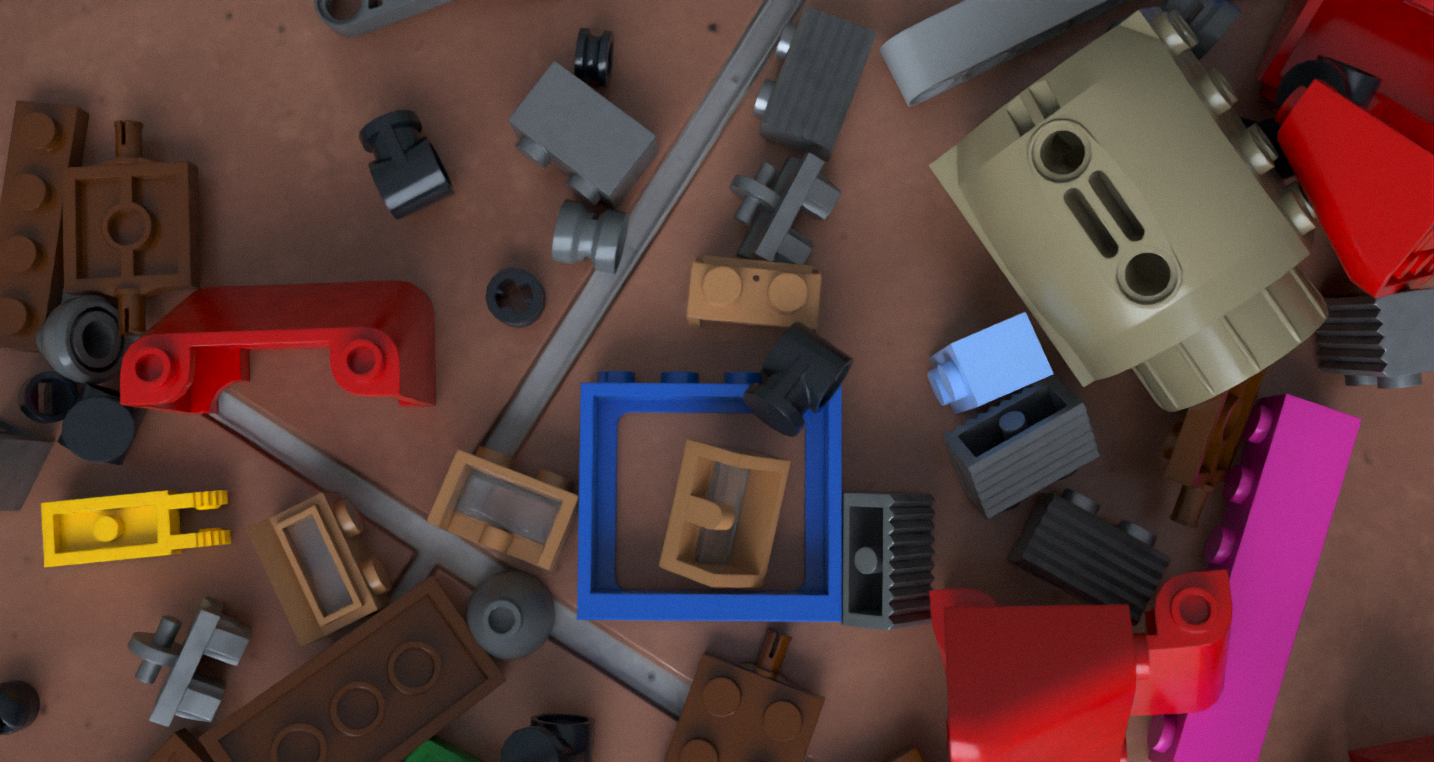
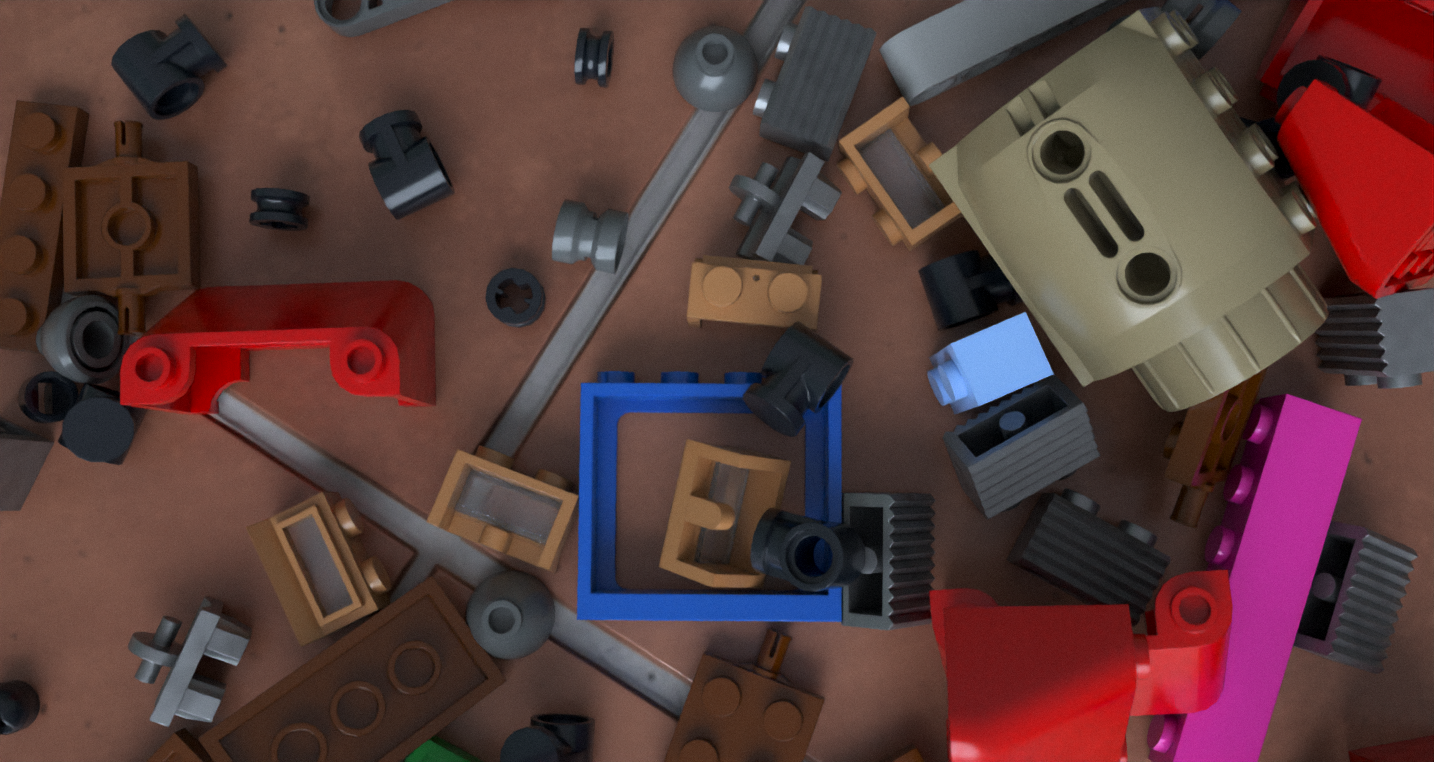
yellow hinge [41,490,231,567] -> none
flat silver brick [508,61,659,210] -> none
none -> black piece [111,14,228,120]
none -> black bush [249,188,310,231]
none -> dark grey brick [672,25,758,112]
none -> black piece [750,508,865,591]
none -> medium nougat window [836,96,963,252]
none -> black piece [918,250,1023,331]
none -> flat silver brick [1293,521,1418,674]

